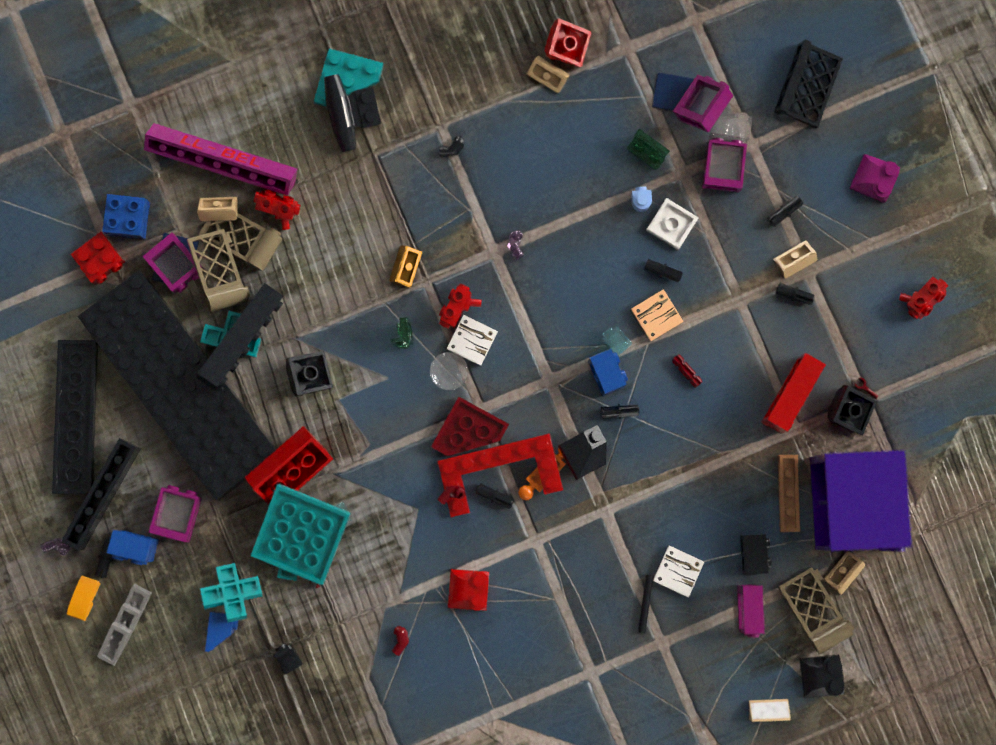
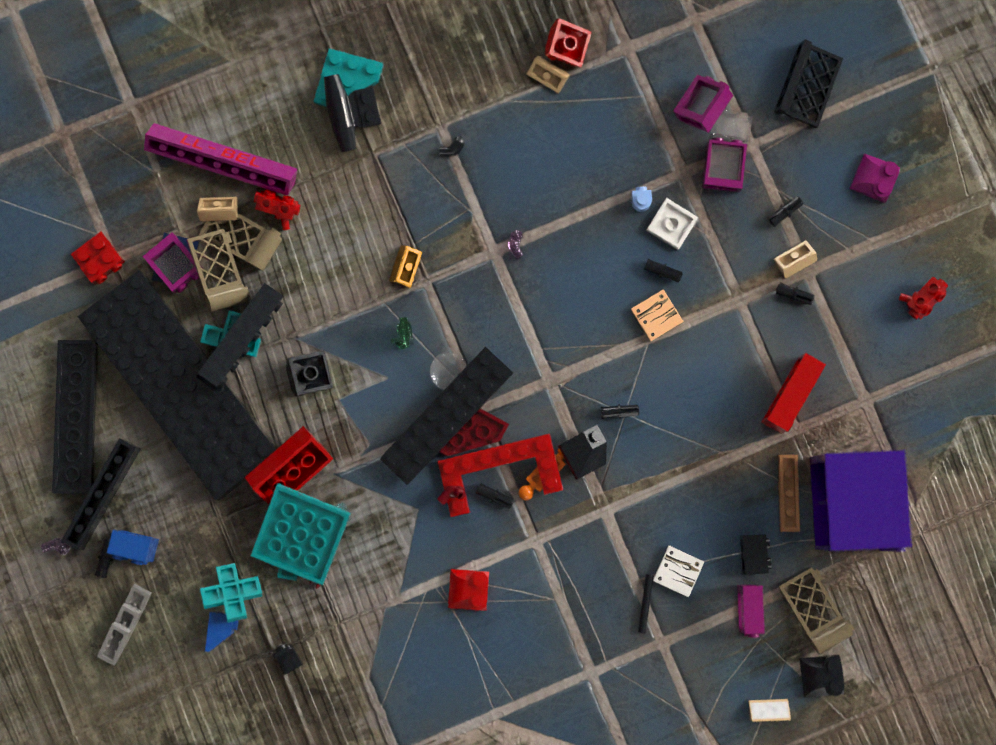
light orange slope [67,576,101,621] -> none
blue brick [102,194,150,240] -> none
window [149,485,202,542] -> none
dark red arm [391,626,409,656] -> none
red brick [439,283,482,329] -> none
white tile [447,315,498,366] -> none
blue brick [588,349,628,396] -> none
clear light blue brick [602,326,632,356] -> none
clear green bracket [627,129,670,170] -> none
dark blue window [652,72,705,114] -> none
dark red axle [672,354,703,388] -> none
tan slope [824,550,865,595] -> none
black slope [828,385,877,436] -> none
dark red hand [854,378,879,399] -> none
none -> black plate [379,347,514,486]

